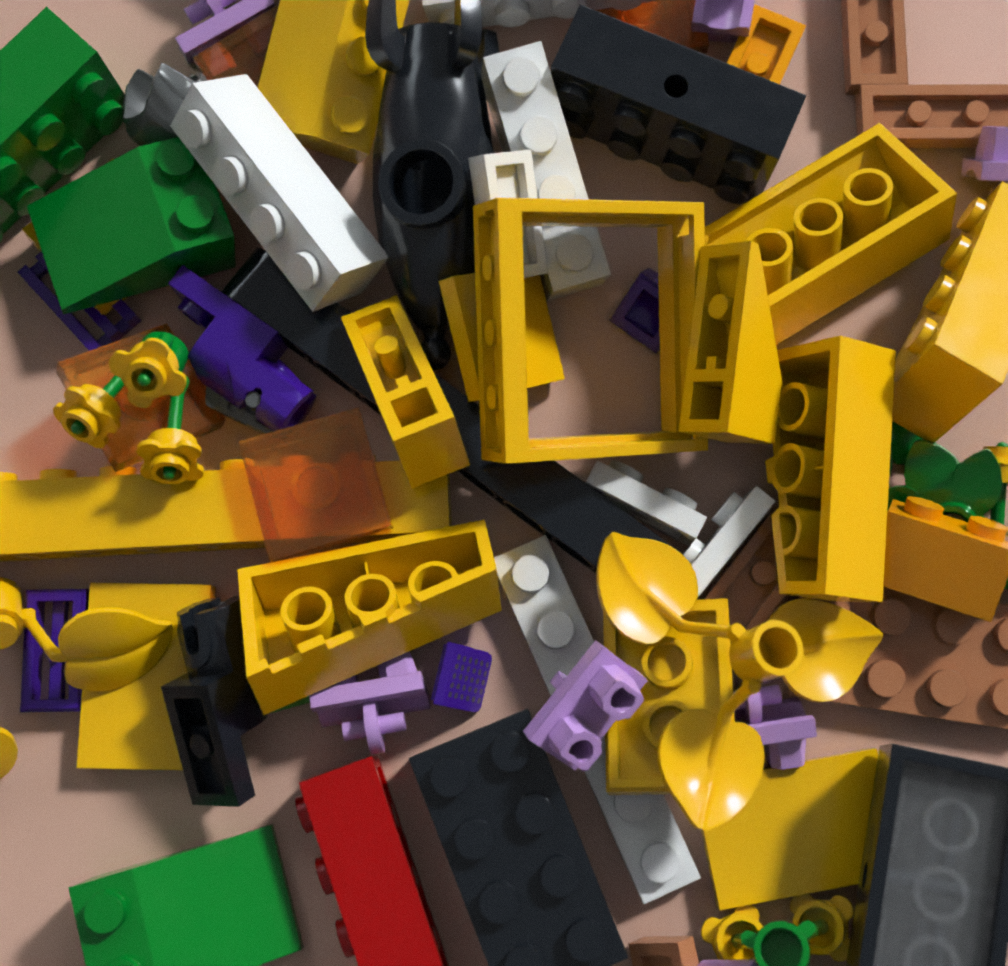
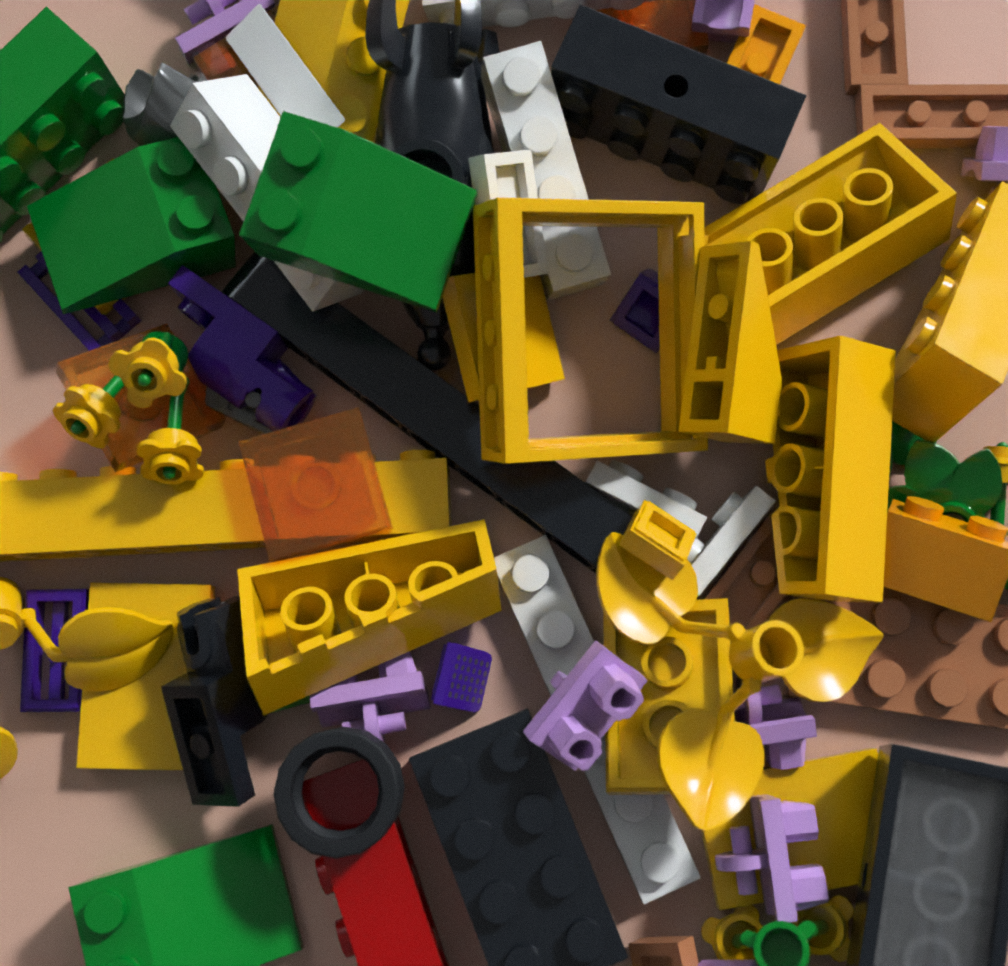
yellow slope [341,295,470,489] -> none
none -> white sticker [226,4,345,128]
none -> green slope [239,111,478,313]
none -> black tyre [274,726,405,859]
none -> yellow tile [619,500,696,580]
none -> lavender hips [715,794,829,922]

